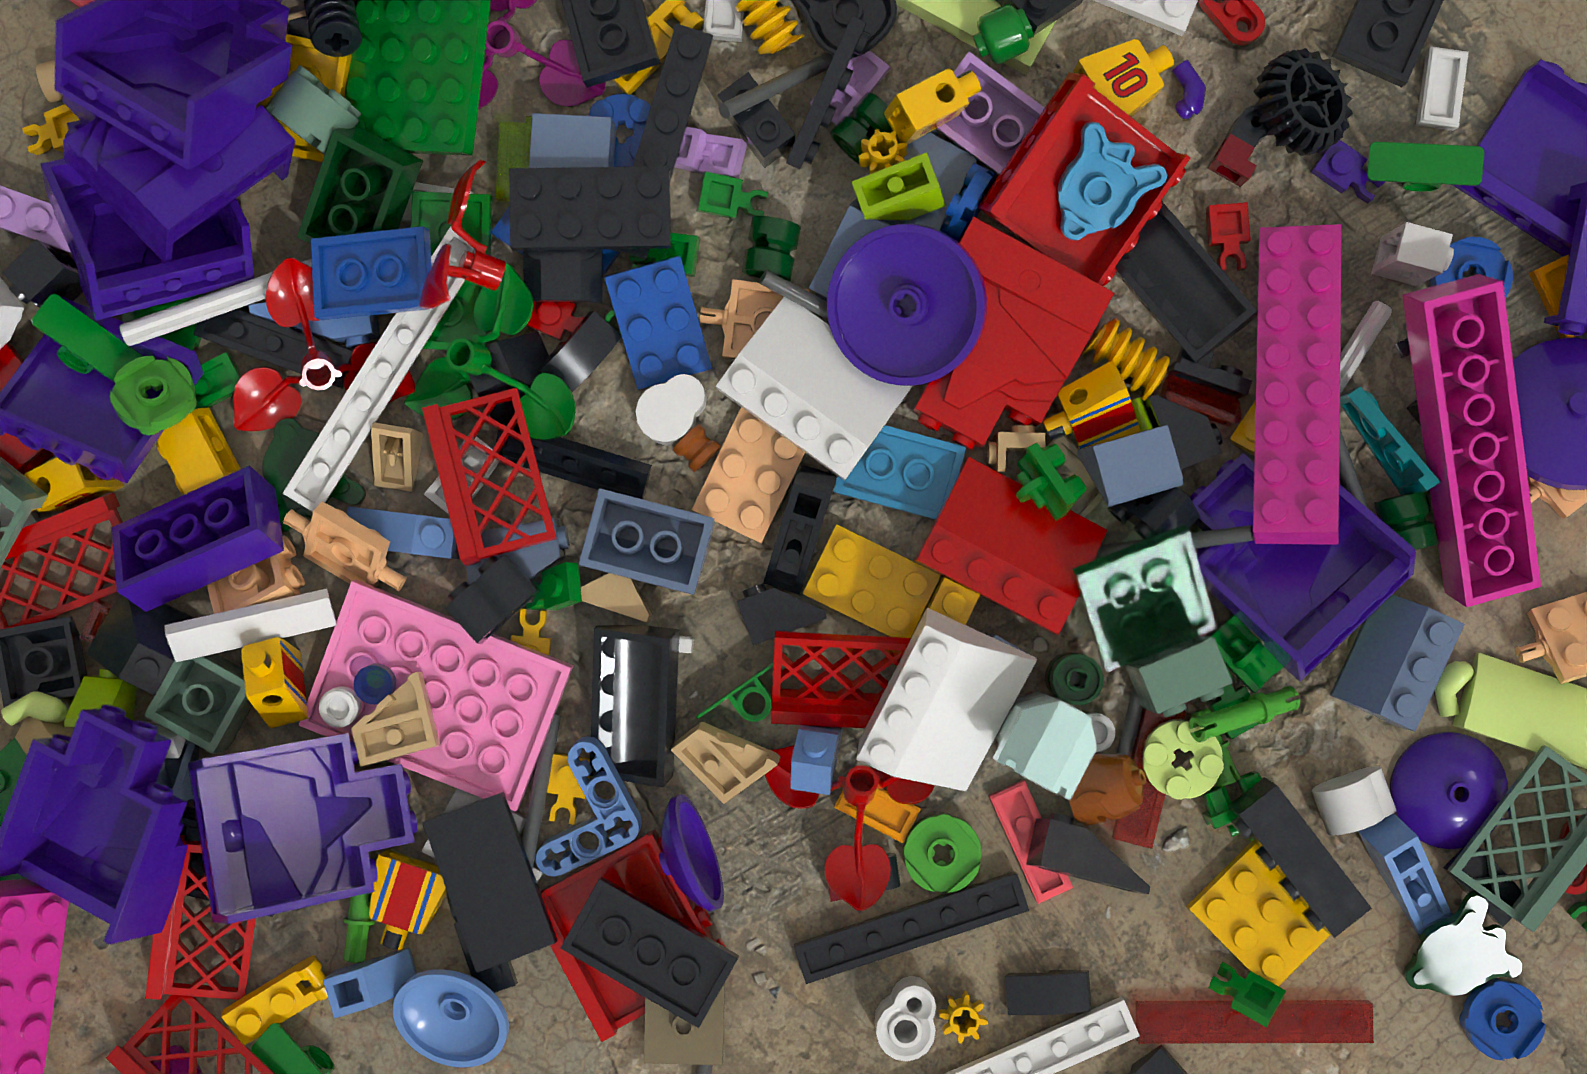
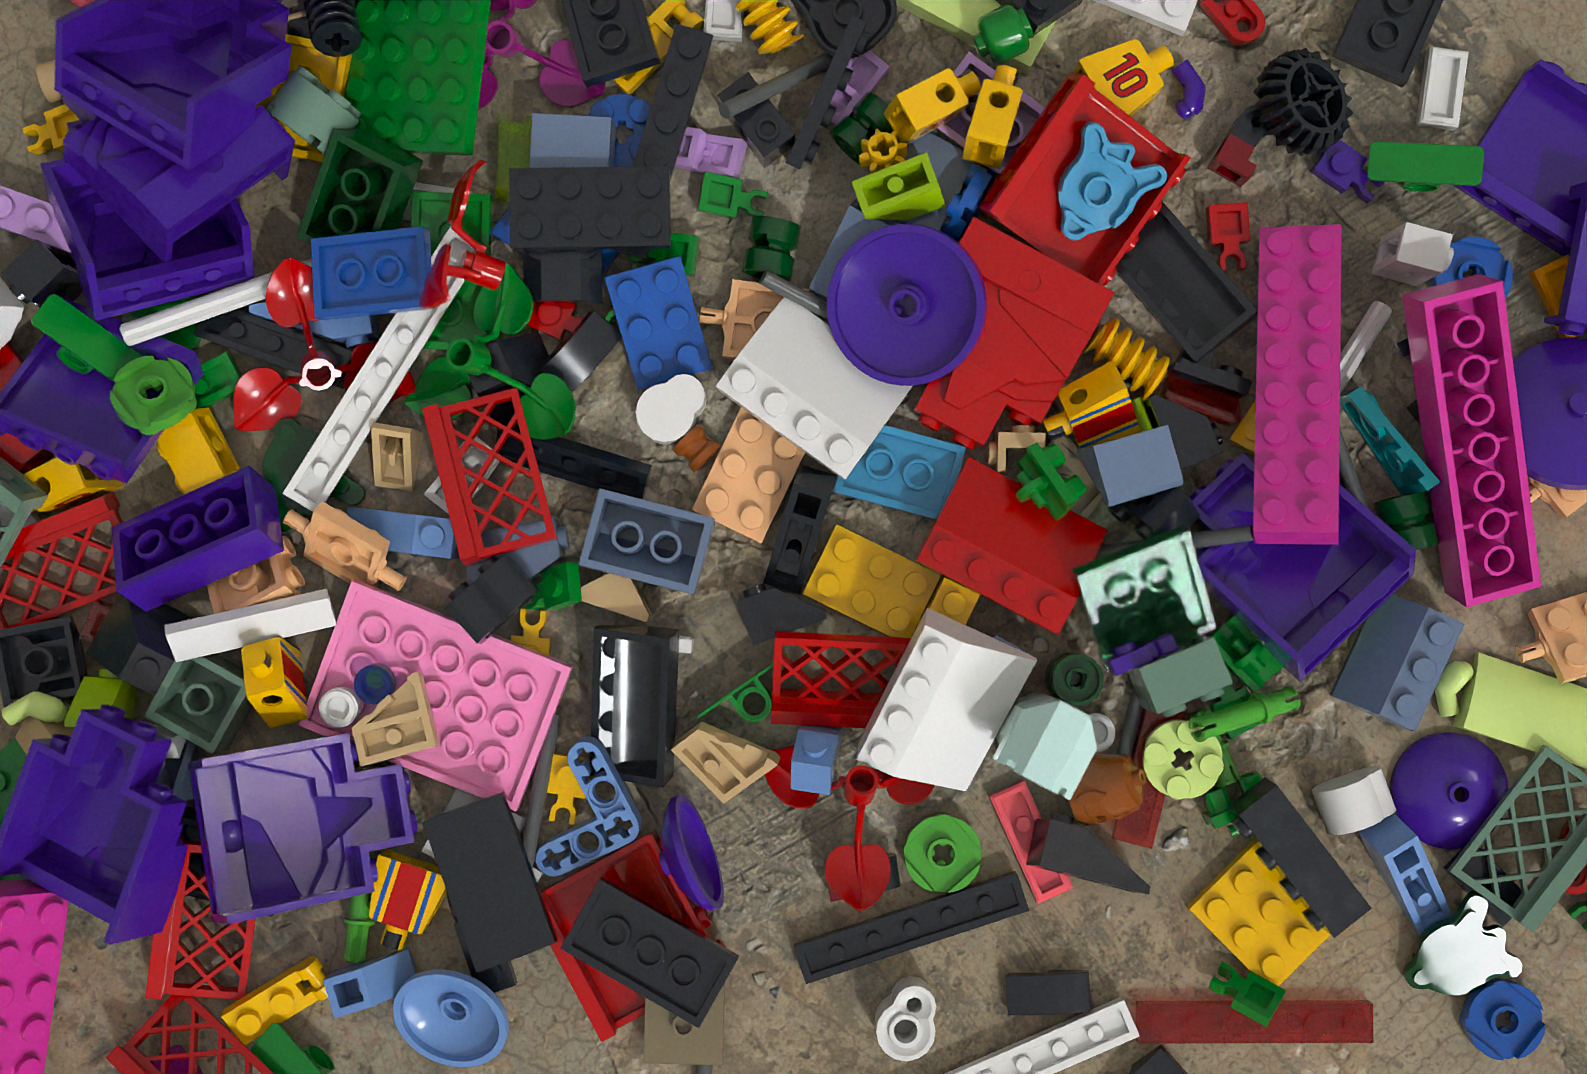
light orange tile [834,788,921,843] -> none
yellow gear [938,991,988,1044] -> none
none -> yellow torso [962,65,1023,170]
none -> dark purple plate [1104,633,1178,676]

